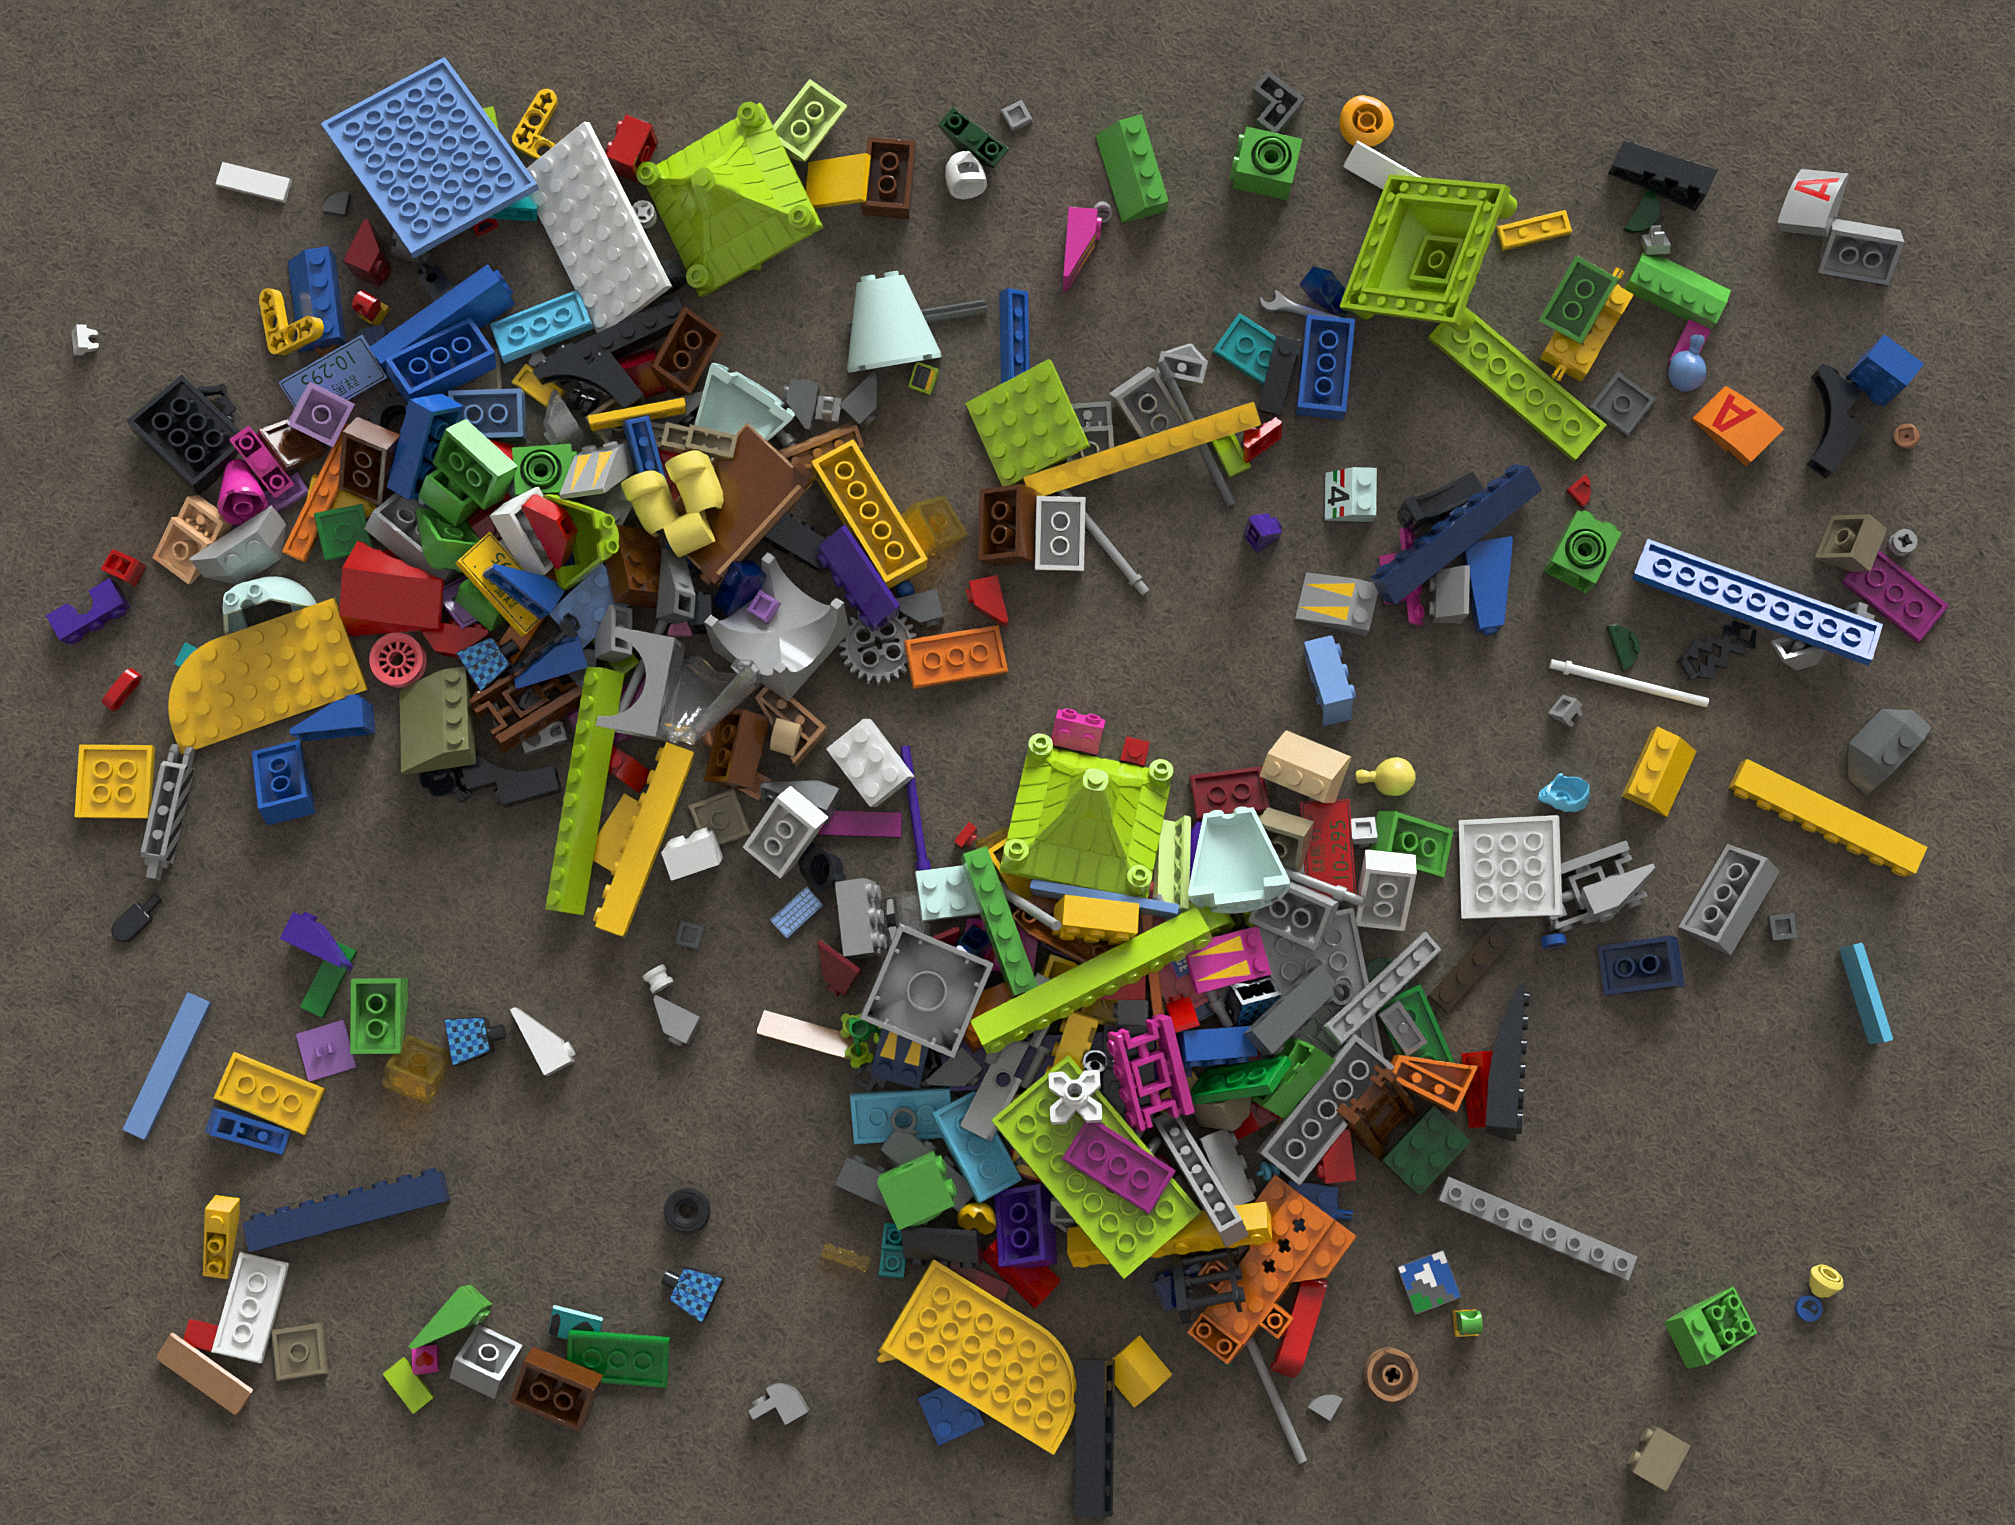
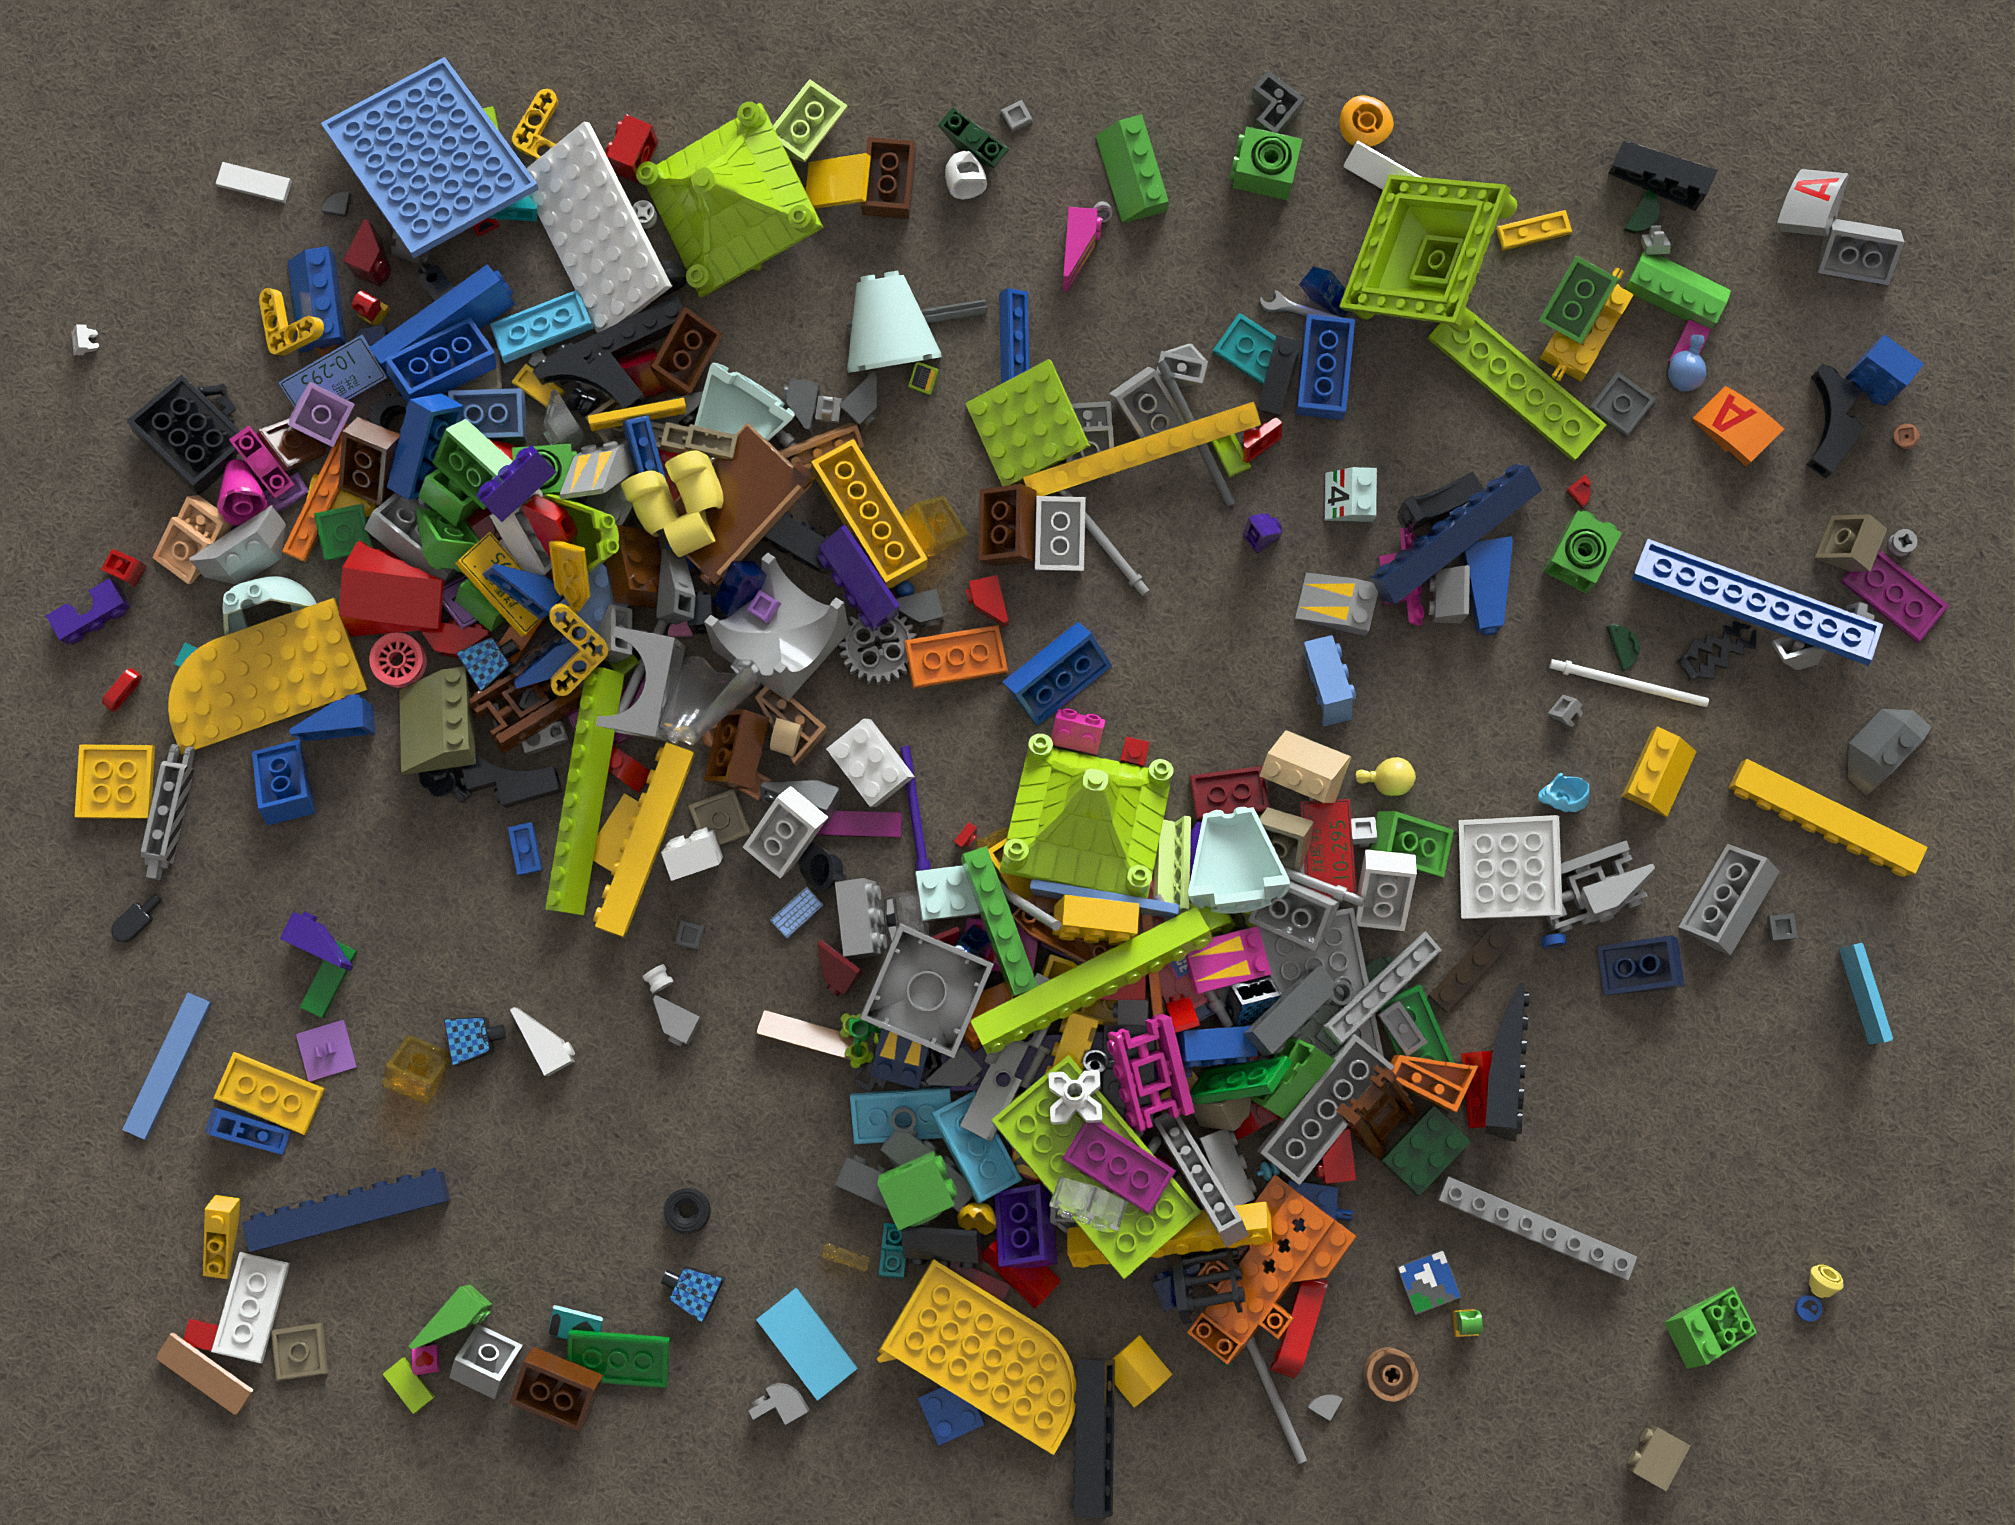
bright green slope [350,978,408,1054] -> none
none -> dark purple slope [476,445,556,522]
none -> blue plate [508,822,543,876]
none -> yellow tile [549,540,590,614]
none -> yellow beam [549,604,608,696]
none -> medium azure tile [756,1288,858,1401]
none -> blue slope [1003,622,1112,726]
none -> clear brick [1049,1177,1128,1233]

